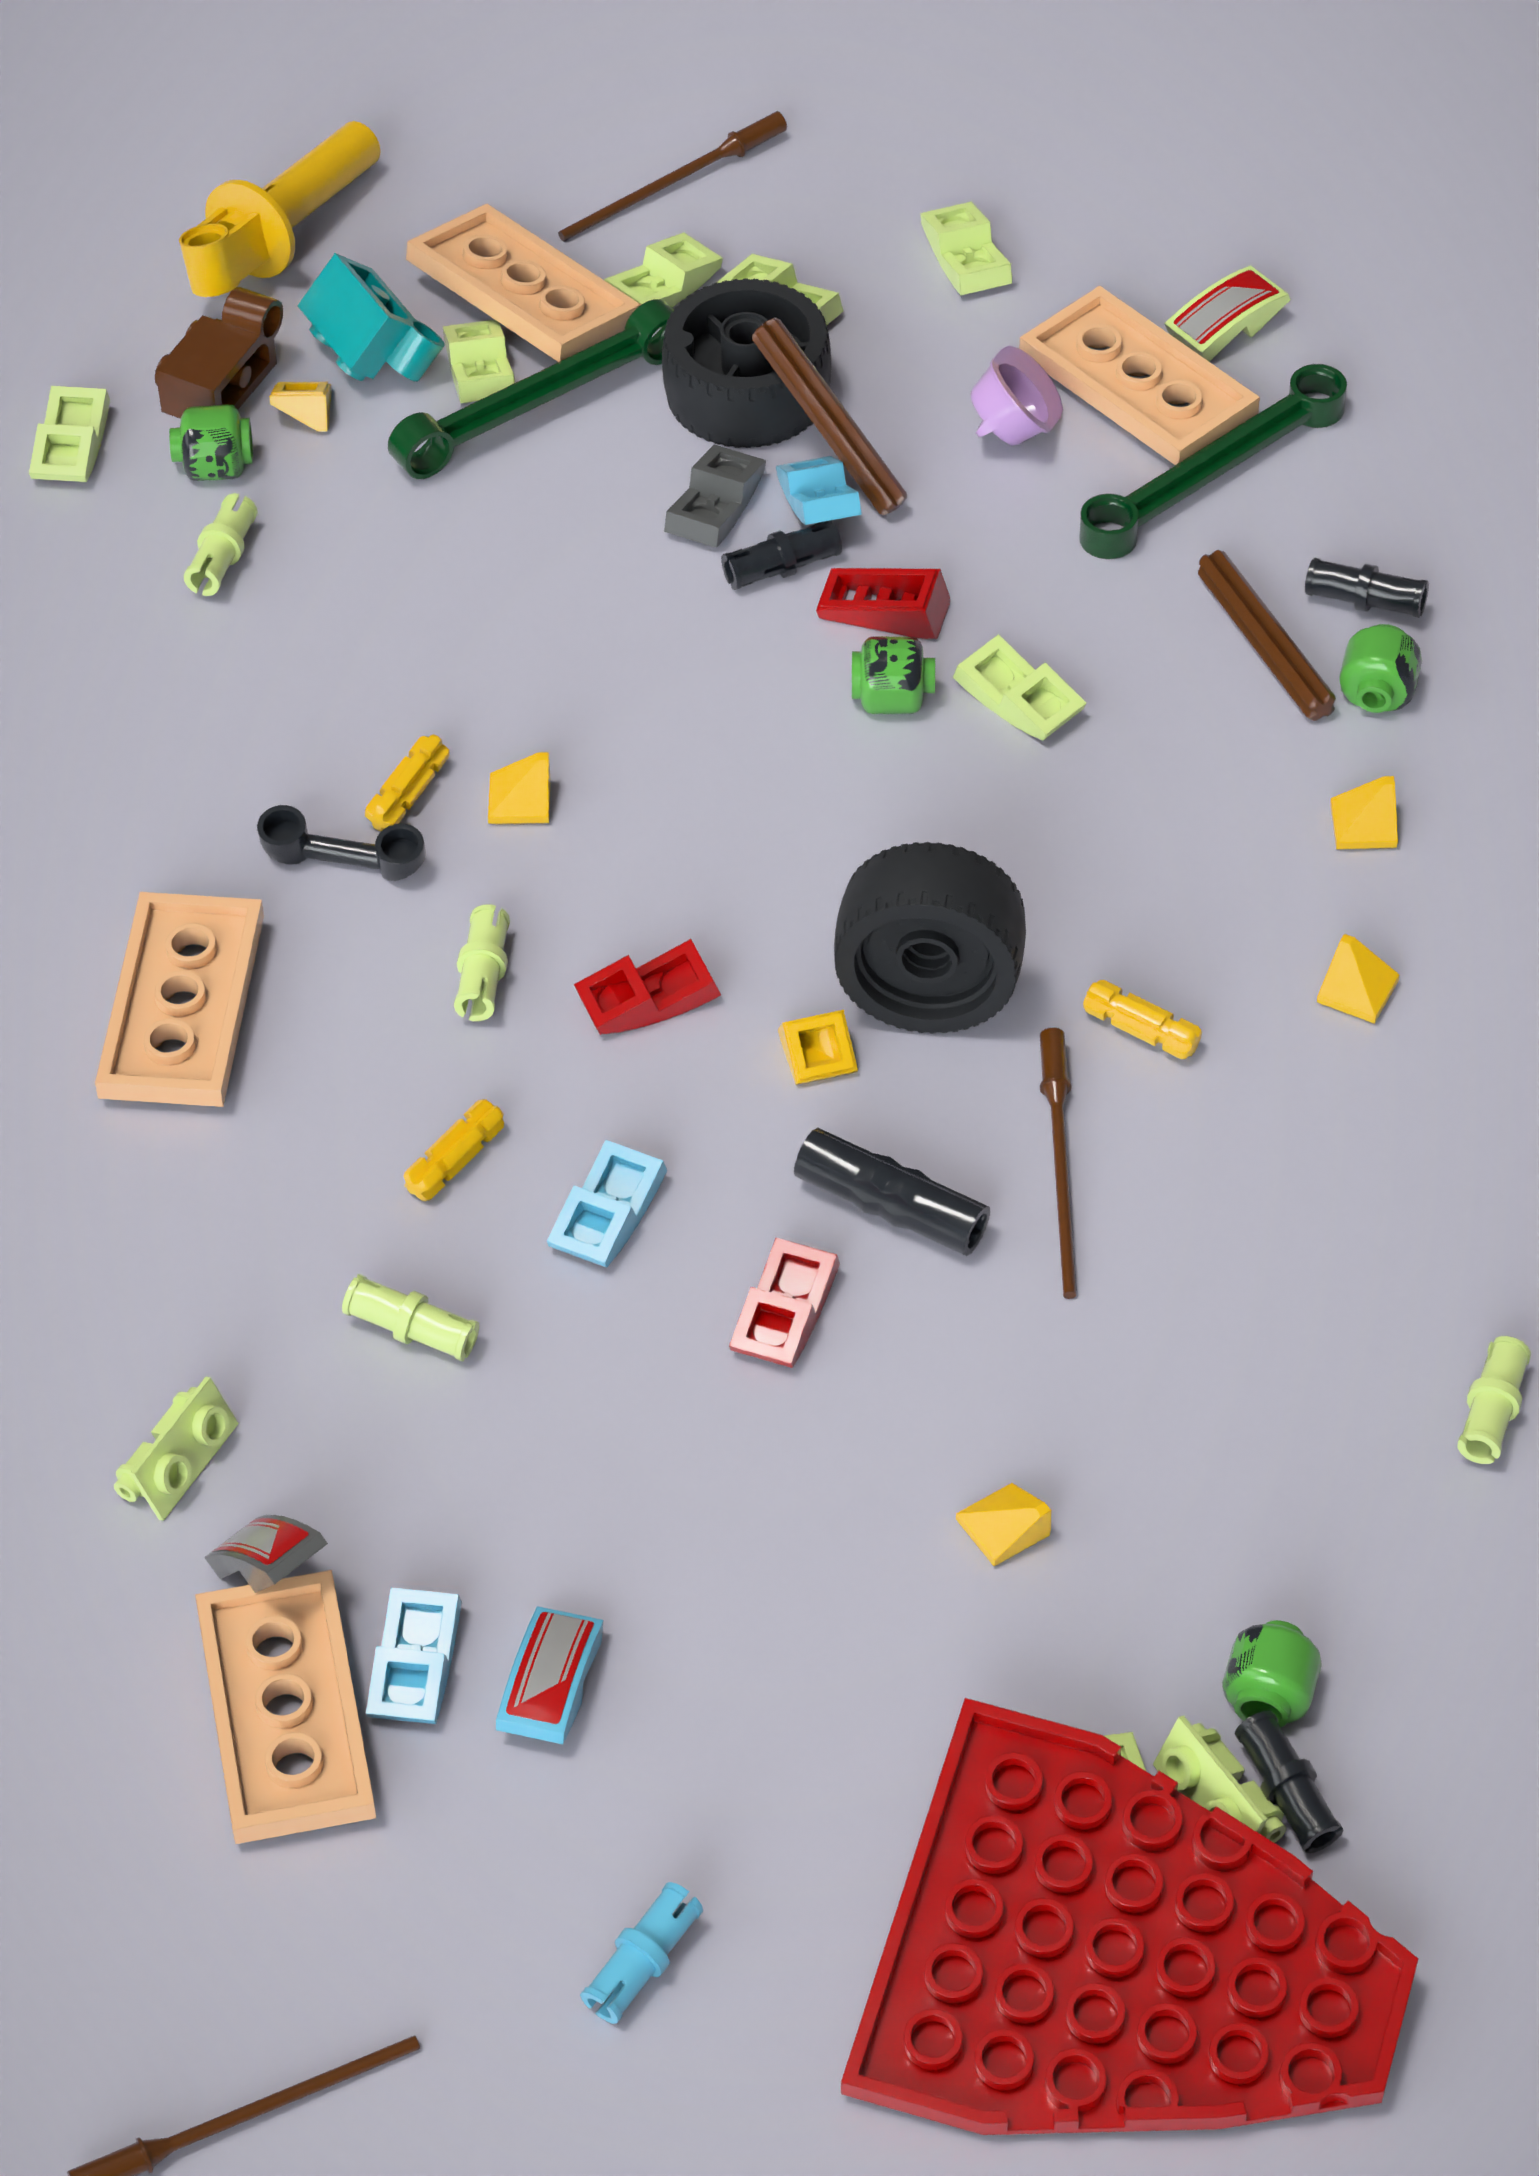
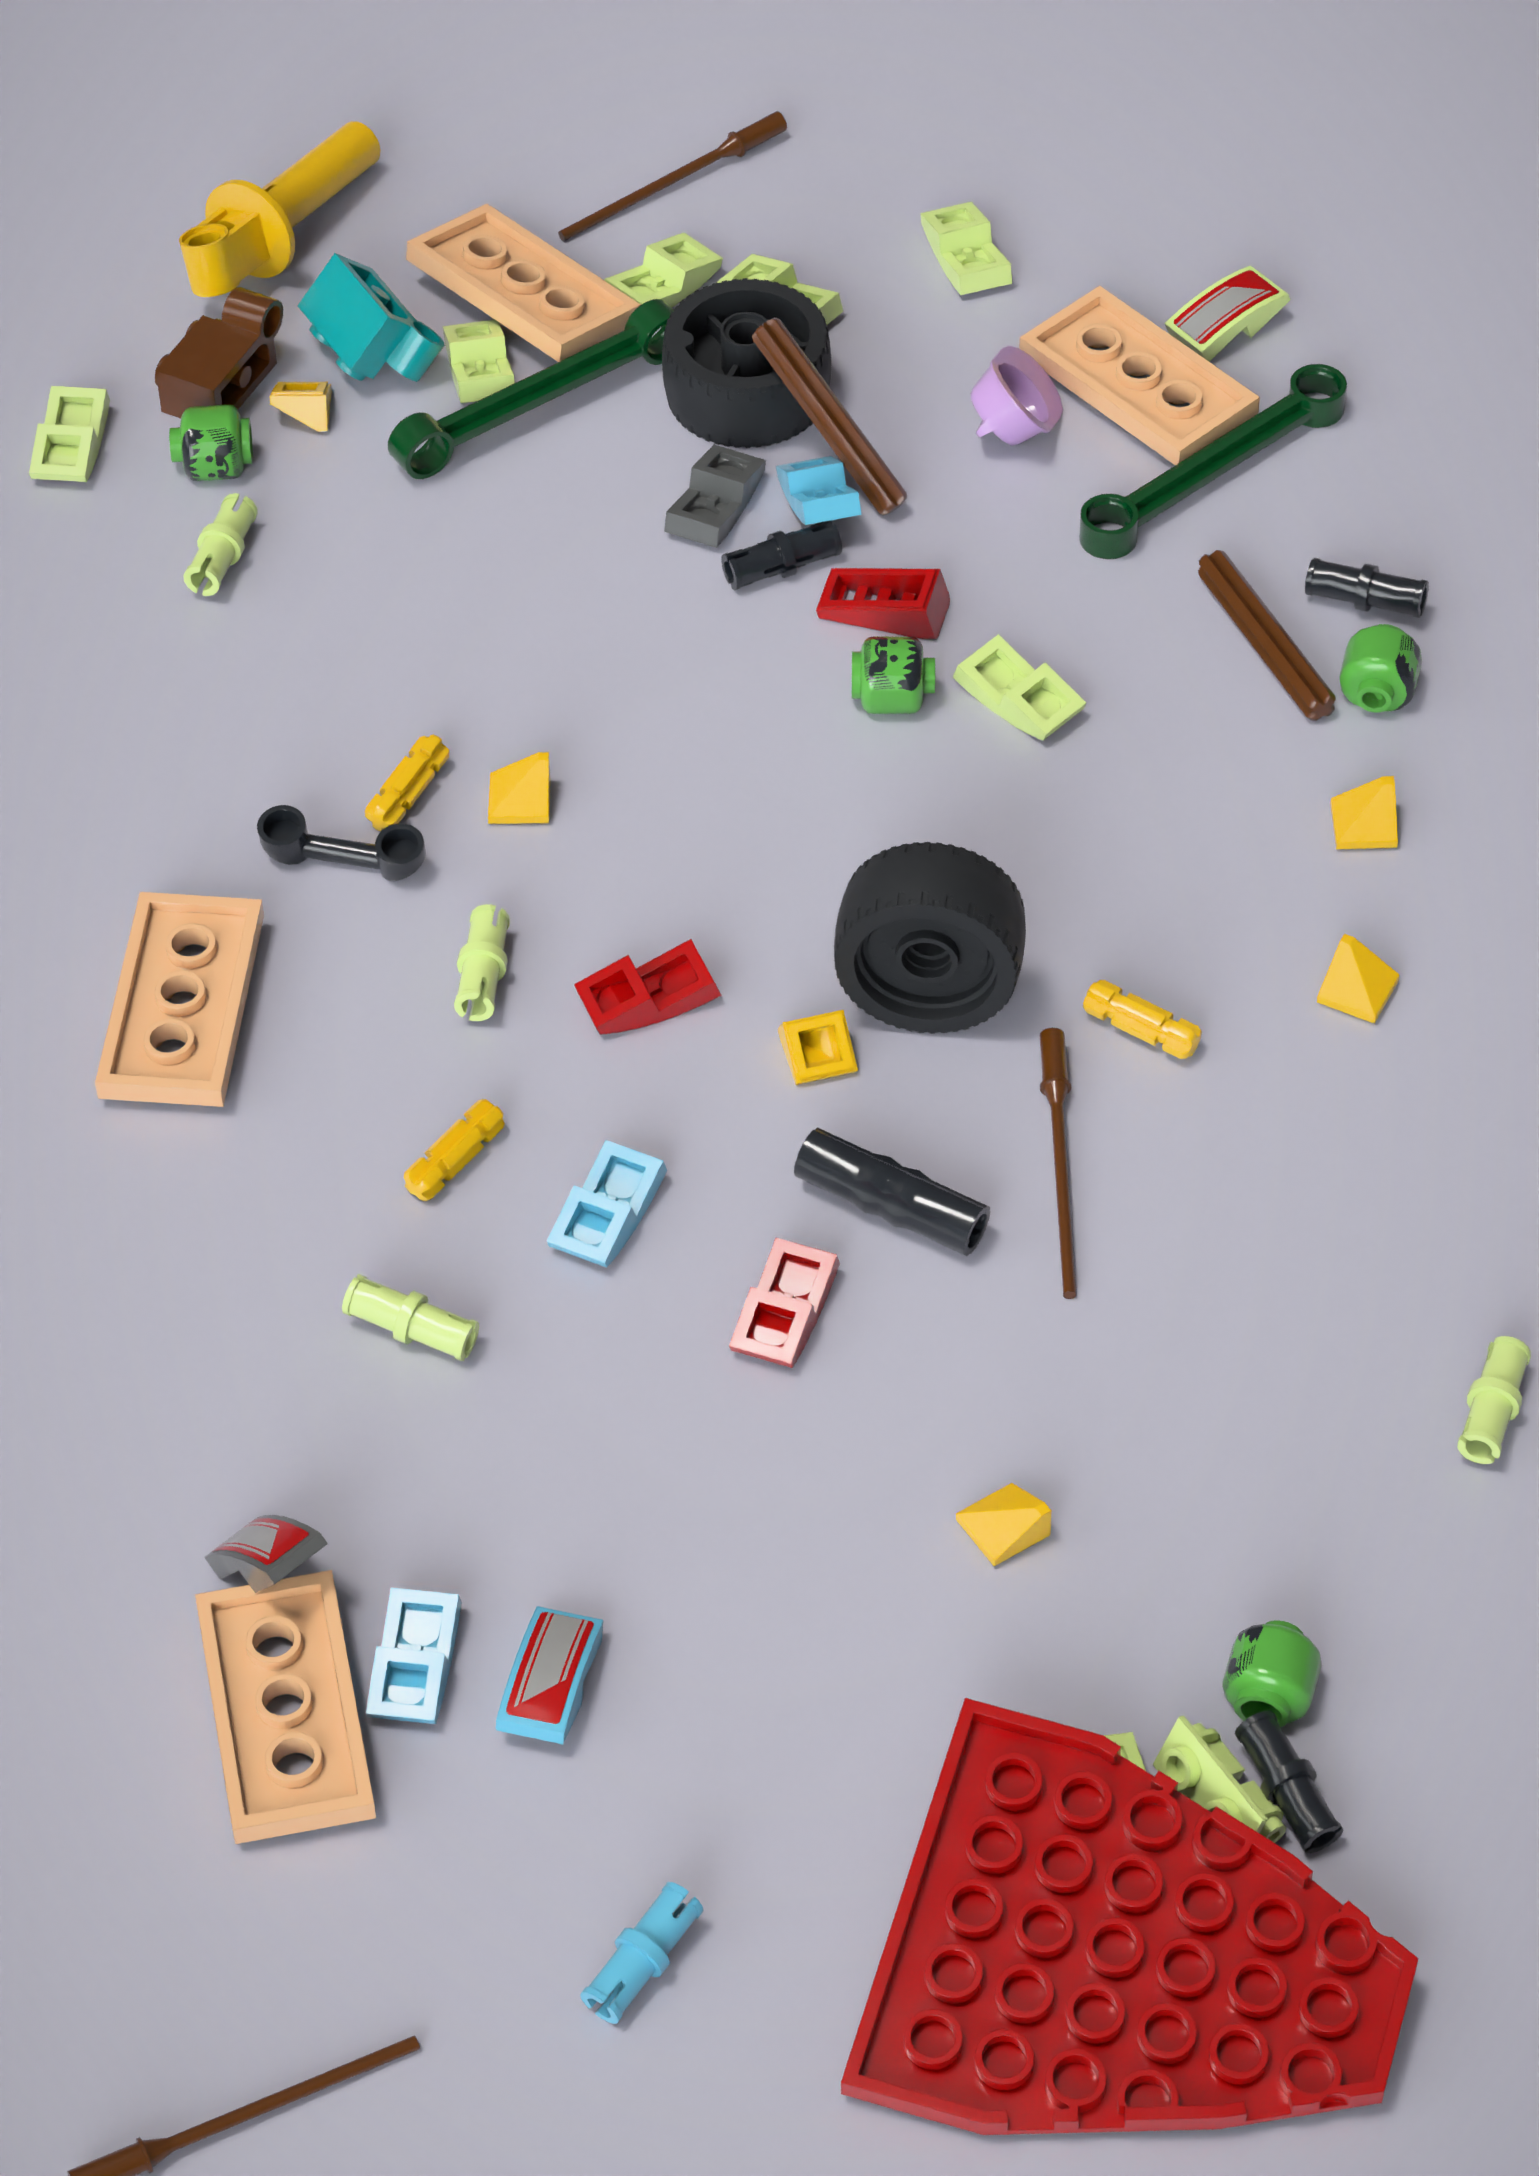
yellowish green hinge [114,1377,239,1521] -> none

